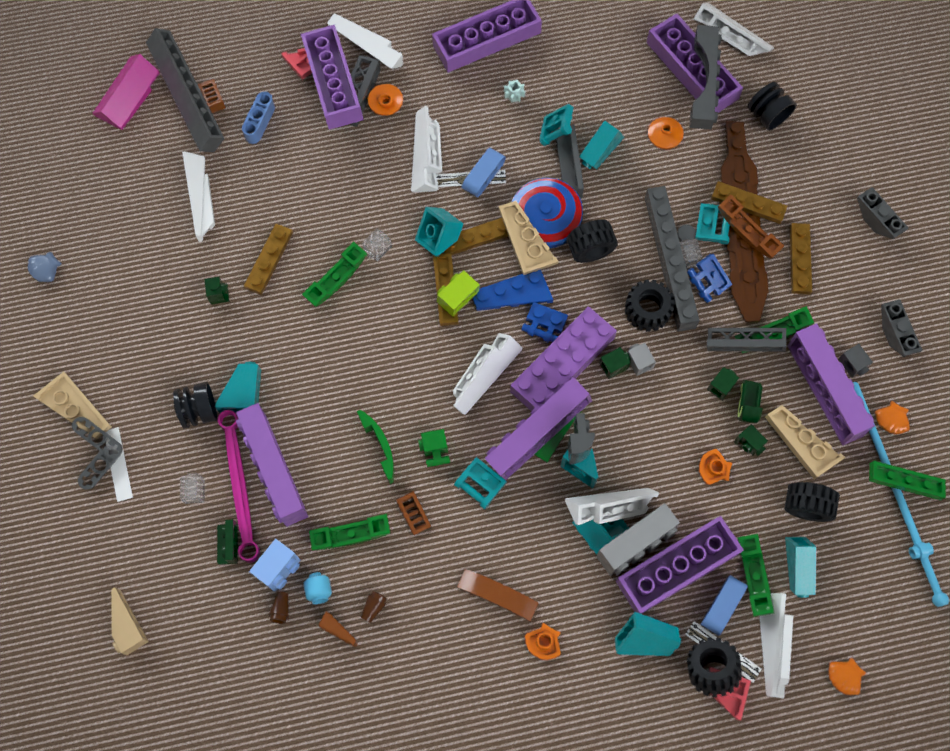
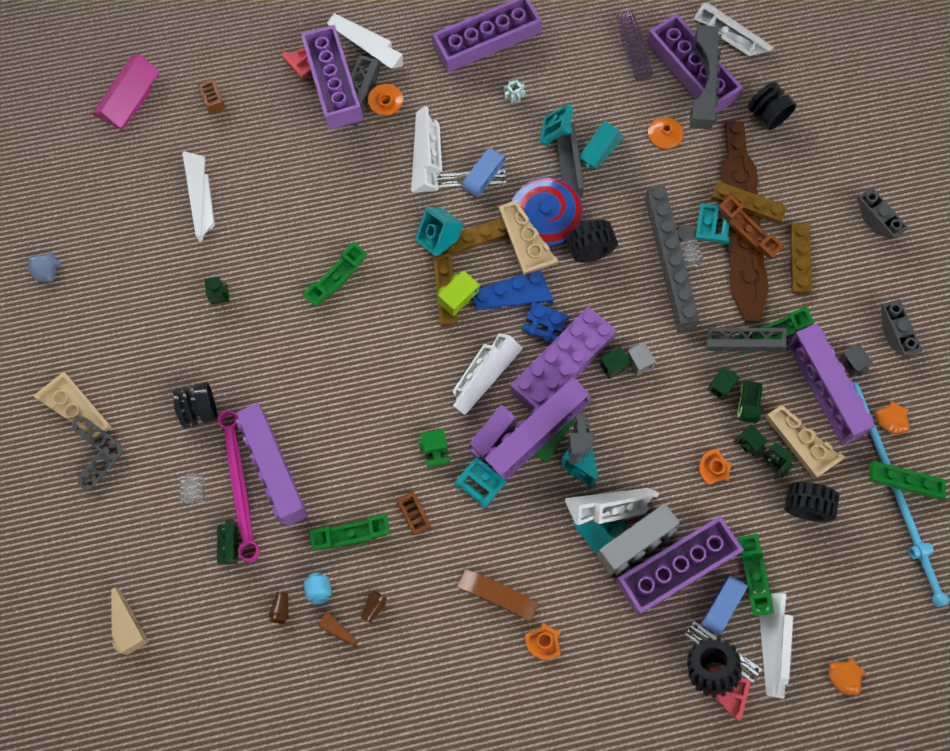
white sticker [106,427,133,502] -> none
dark grey brick [146,28,225,152] -> none
teal slope [215,361,261,413] -> none
medium blue beam [242,92,275,144] -> none
pearl gold plate [244,223,293,295] -> none
light blue piece [249,539,301,592] -> none
green slope [357,410,395,484] -> none
clear brick [362,228,392,262] -> none
teal slope [615,612,681,656] -> none
black tyre [625,279,675,332] -> none
blue plate [687,254,733,303] -> none
slope [785,537,816,598] -> none
none -> medium lavender slope [469,404,516,461]
none -> clear purple slope [616,10,653,80]
none -> dark green bracket [763,442,795,480]

